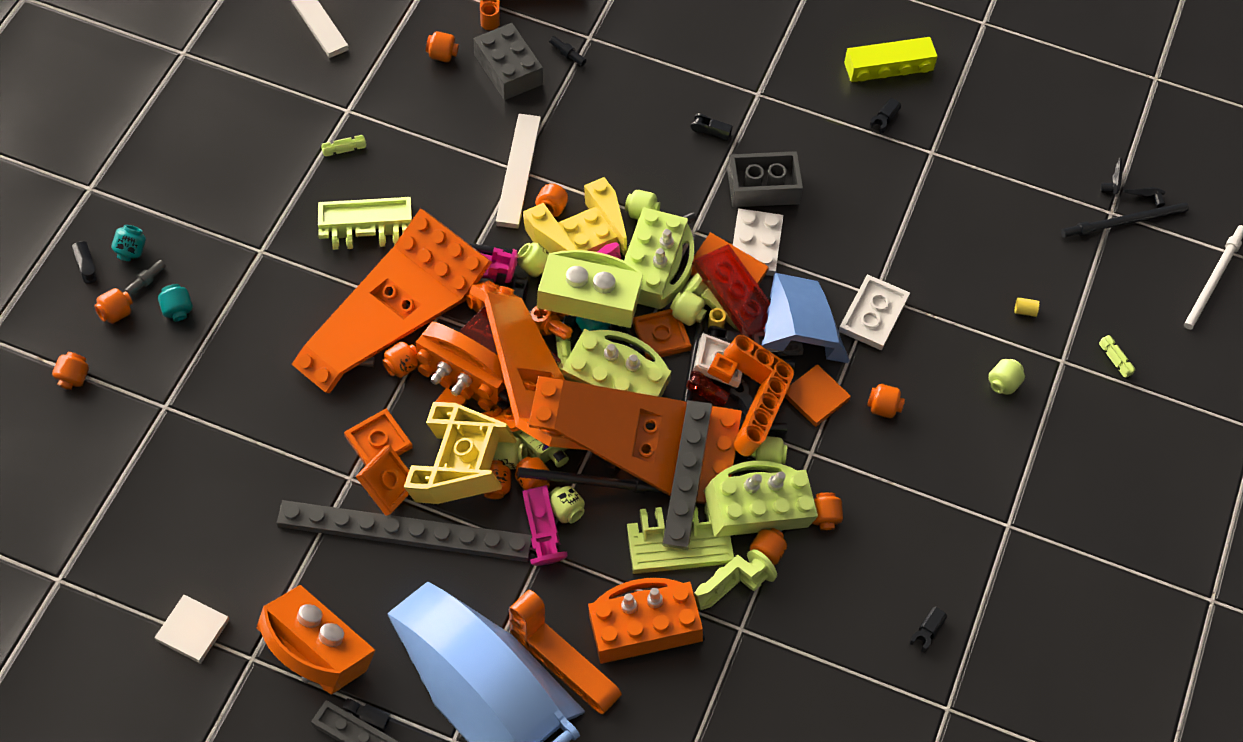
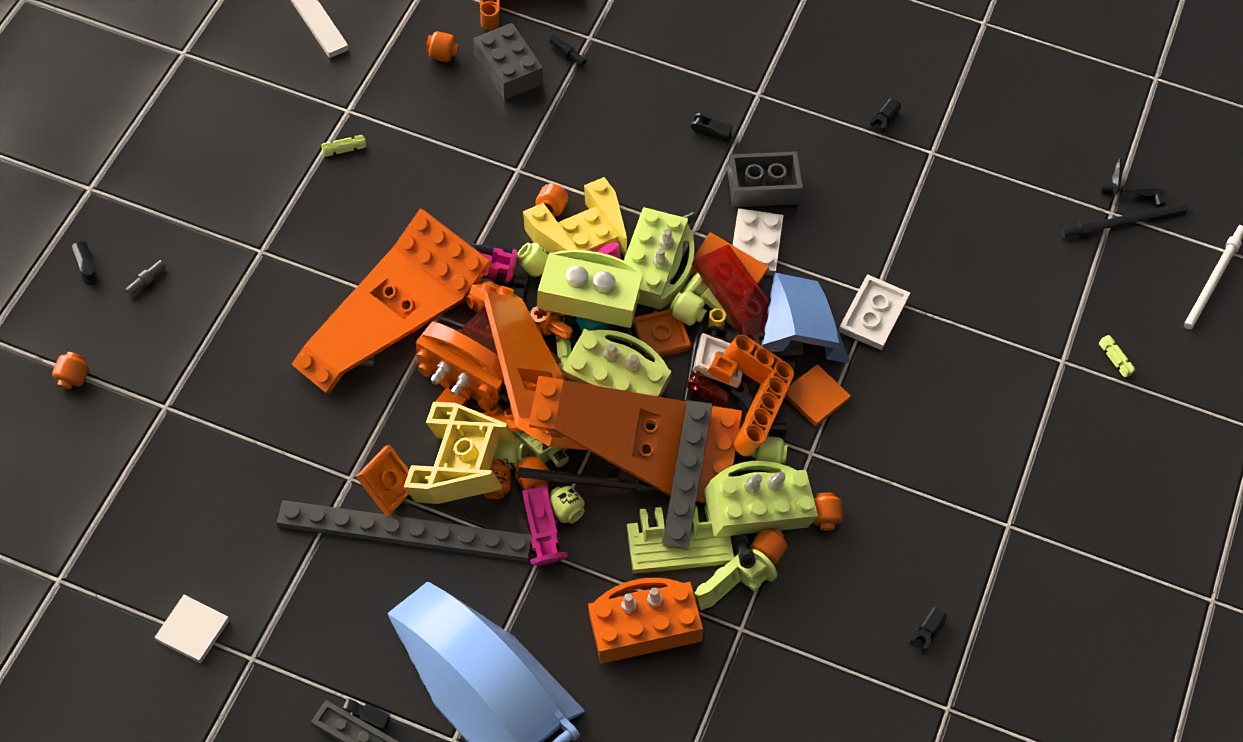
orange head [94,288,133,324] -> none
teal head [111,225,146,261] -> none
teal head [158,284,193,321] -> none
orange piece [256,585,375,695] -> none
yellowish green hinge [318,197,412,250] -> none
orange tile [344,408,413,466] -> none
orange head [382,342,419,378] -> none
white tile [496,114,541,229] -> none
orange beam [509,590,622,714] -> none
yellowish green head [625,190,661,220] -> none
neon yellow brick [844,37,938,82] -> none
orange head [867,384,905,418] -> none
yellowish green head [988,359,1025,395] -> none
light yellow hinge [1015,298,1039,317] -> none
none -> black bar [733,534,756,569]

